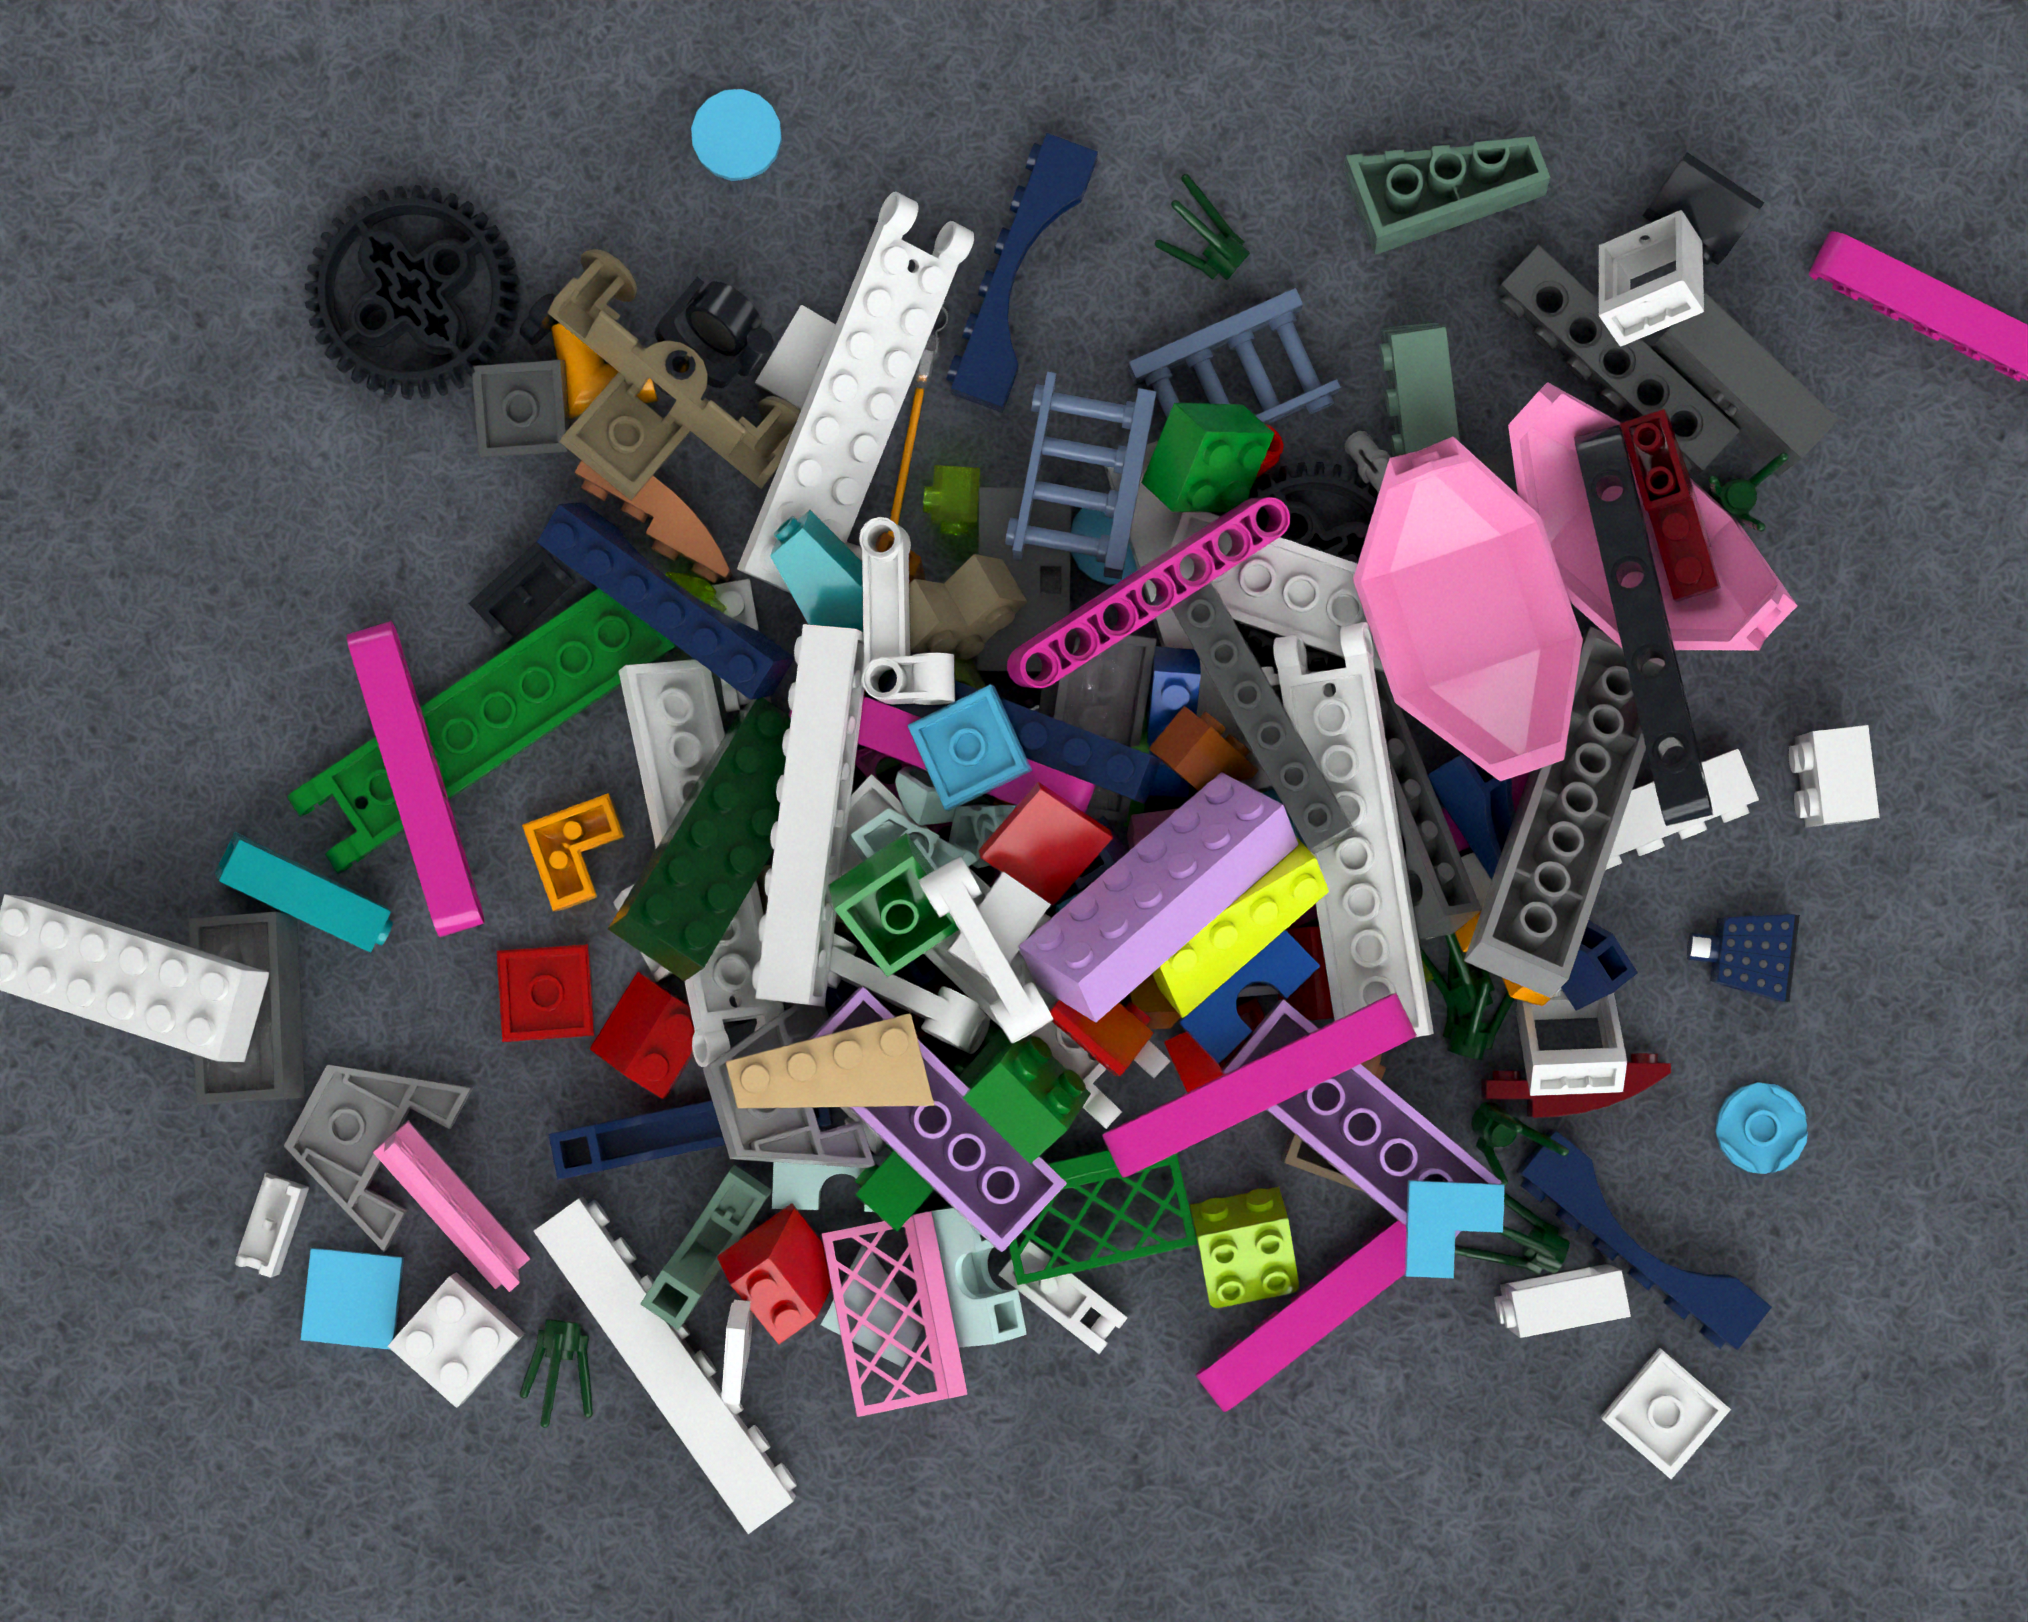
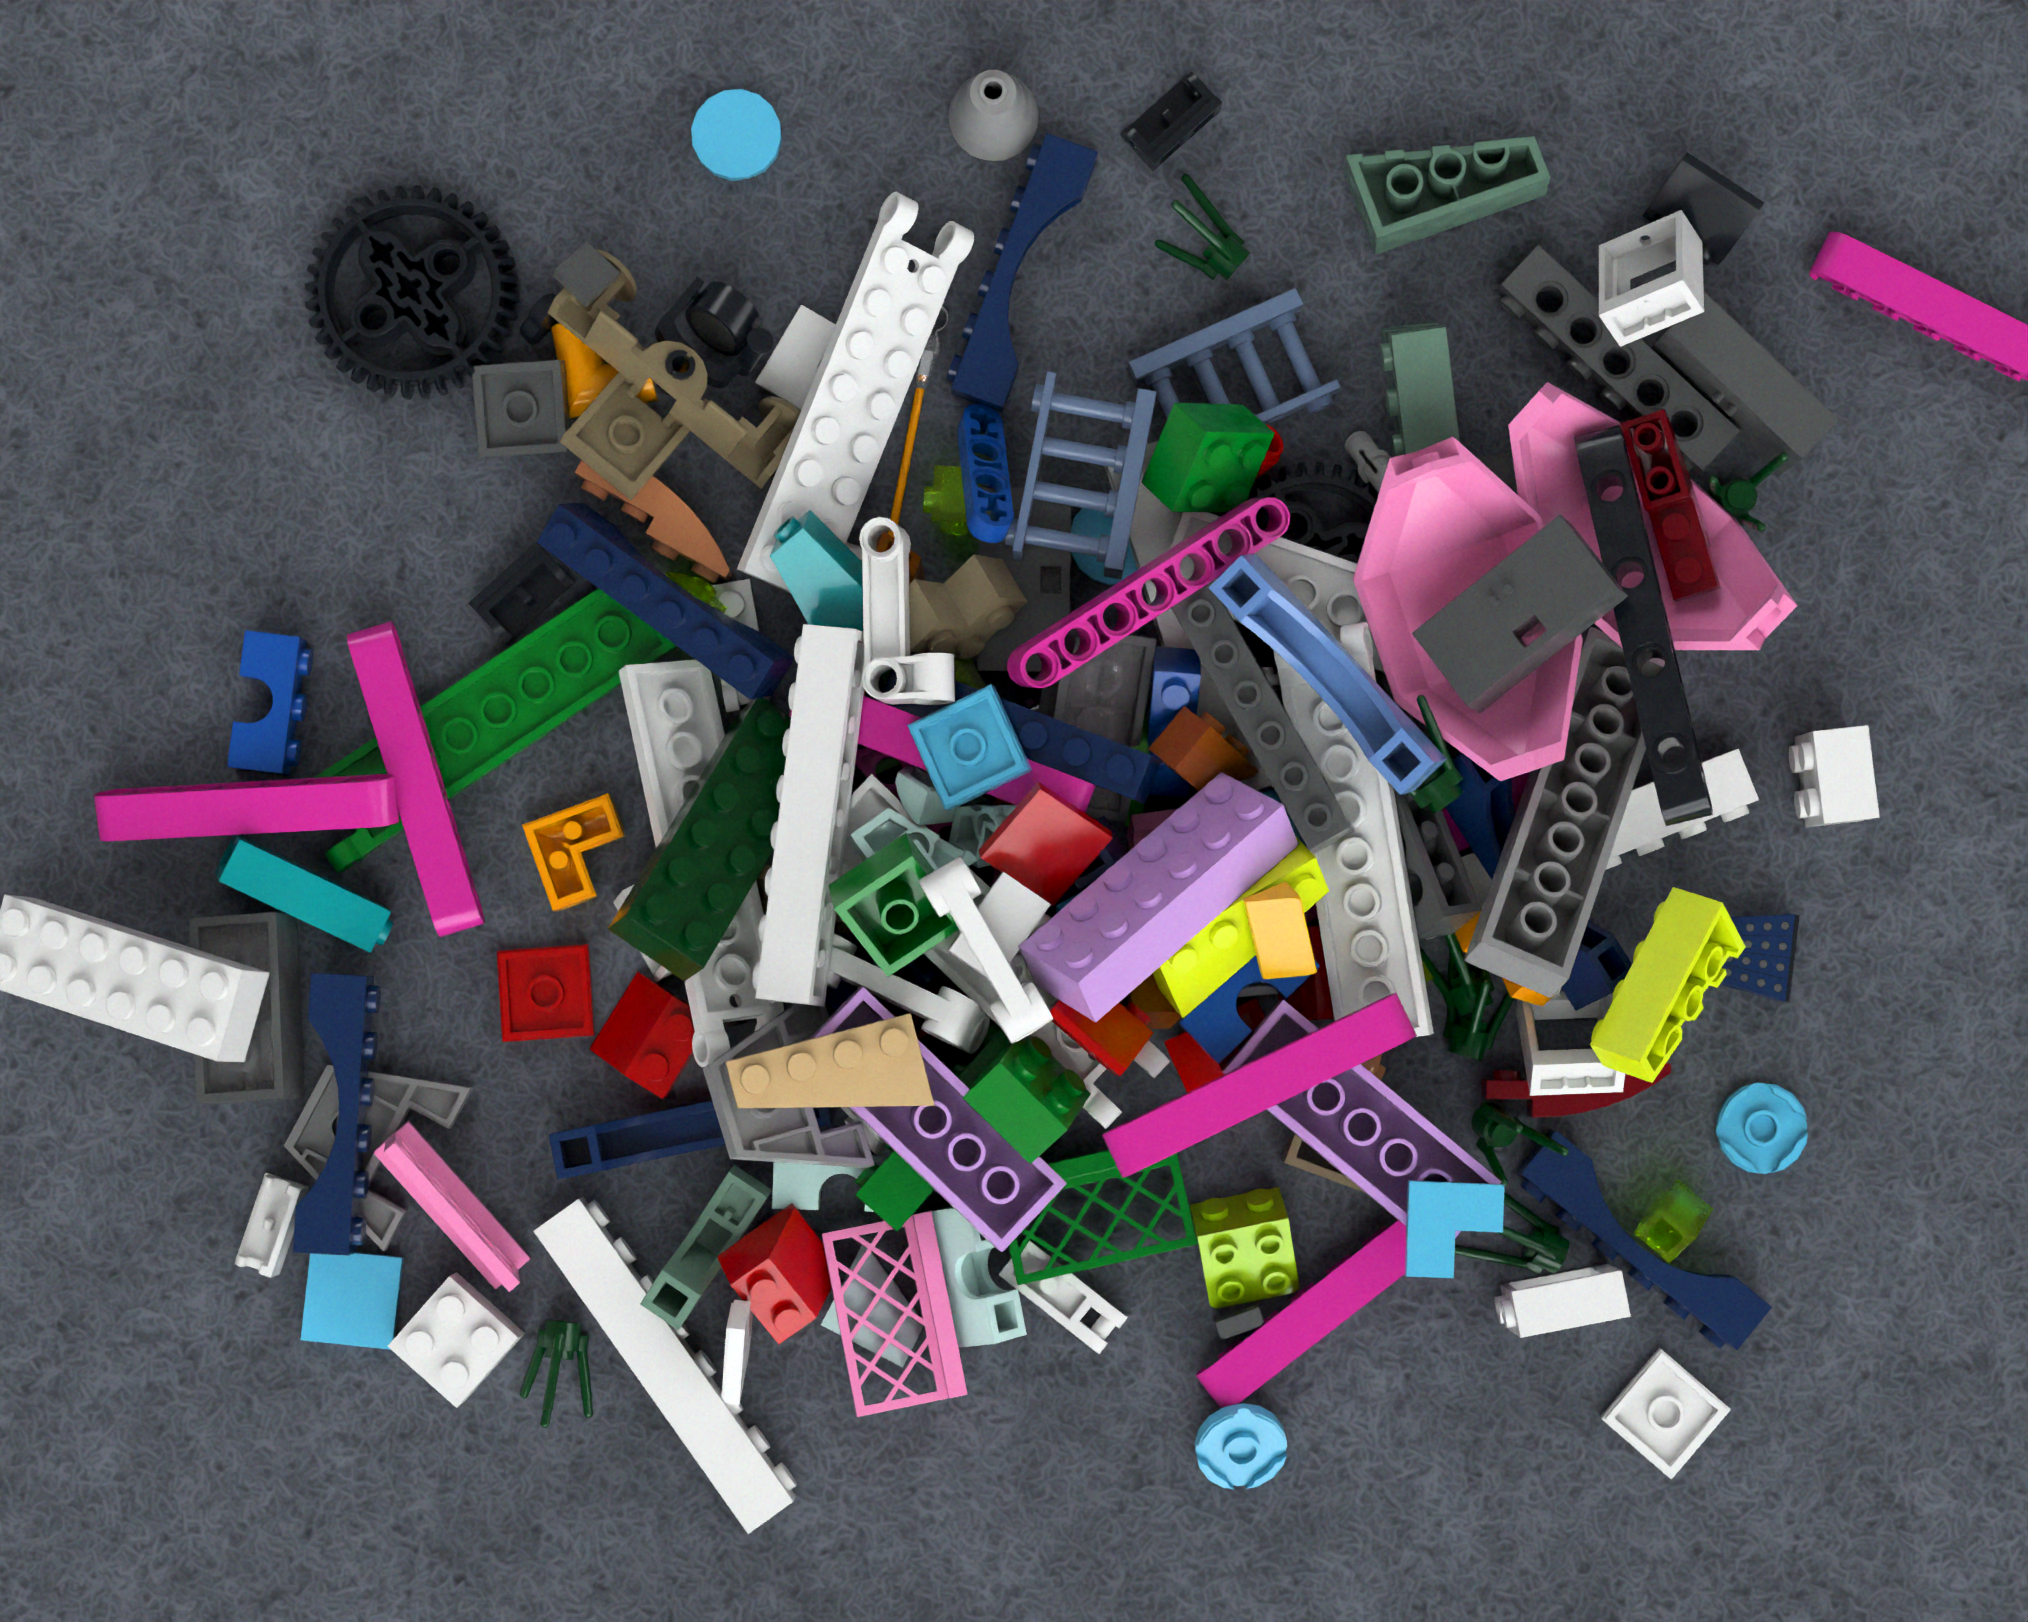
none -> dark pink beam [93,774,399,841]
none -> blue arch [227,630,313,776]
none -> dark blue arch [293,973,381,1256]
none -> dark grey tile [553,241,620,307]
none -> light grey cone [948,70,1039,161]
none -> blue beam [957,404,1014,543]
none -> black hinge [1120,72,1222,171]
none -> medium azure tile [1194,1403,1287,1489]
none -> medium blue arch [1209,554,1447,795]
none -> dark grey tile [1213,1304,1264,1339]
none -> yellow slope [1243,881,1317,979]
none -> dark green plant [1364,695,1464,813]
none -> dark grey brick [1412,515,1628,713]
none -> neon yellow wedge [1590,887,1746,1083]
none -> clear neon green brick [1634,1179,1713,1263]

